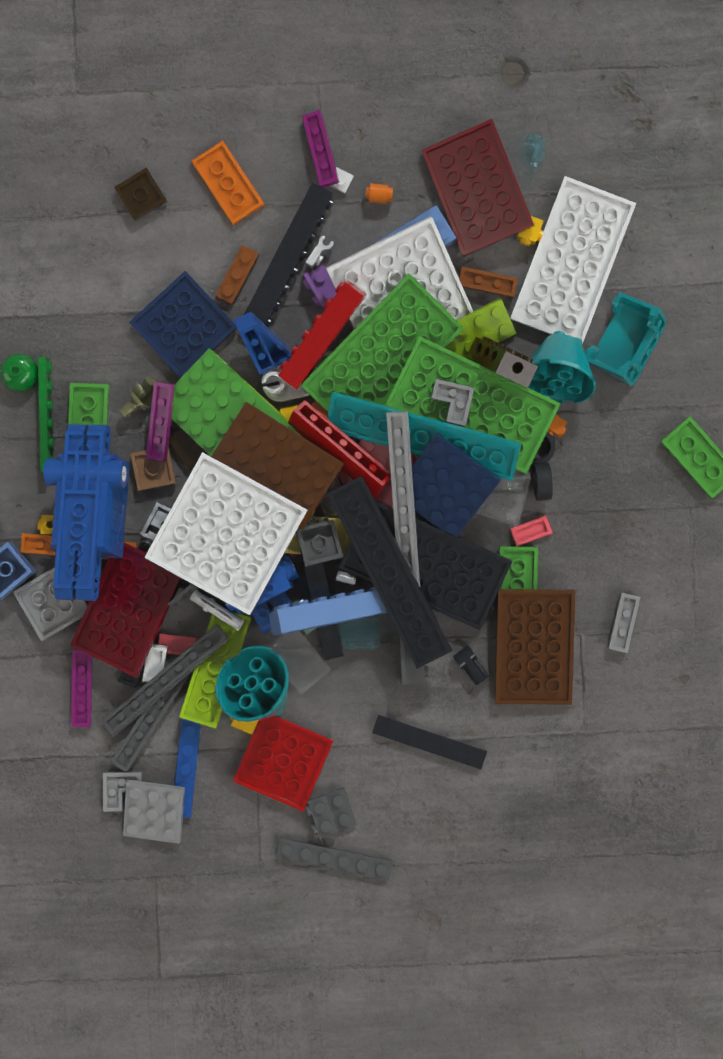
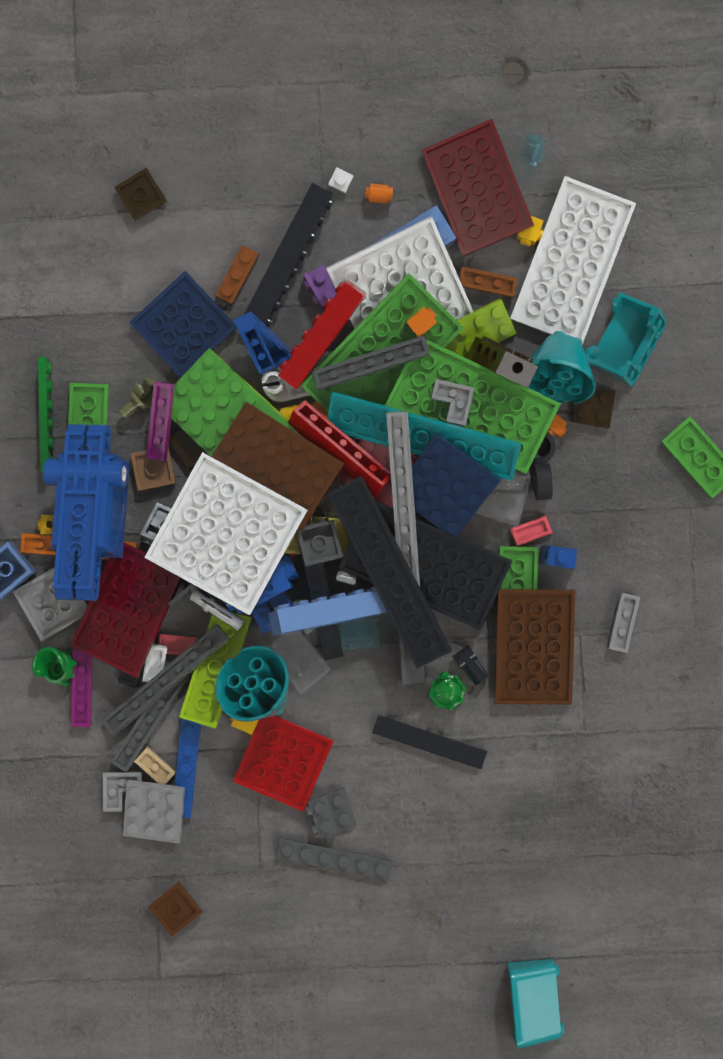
green cylinder [0,354,38,392] -> none
orange tile [191,140,265,226] -> none
magenta plate [302,110,340,188] -> none
white plate [306,236,334,269] -> none
none -> green hair [31,647,77,687]
none -> tan plate [134,747,176,784]
none -> reddish brown plate [148,881,203,936]
none -> dark grey plate [313,336,430,391]
none -> orange brick [406,306,437,337]
none -> green hair [428,672,466,710]
none -> teal windscreen [507,959,565,1048]
none -> blue torso [539,545,578,569]
none -> dark brown plate [571,387,616,429]

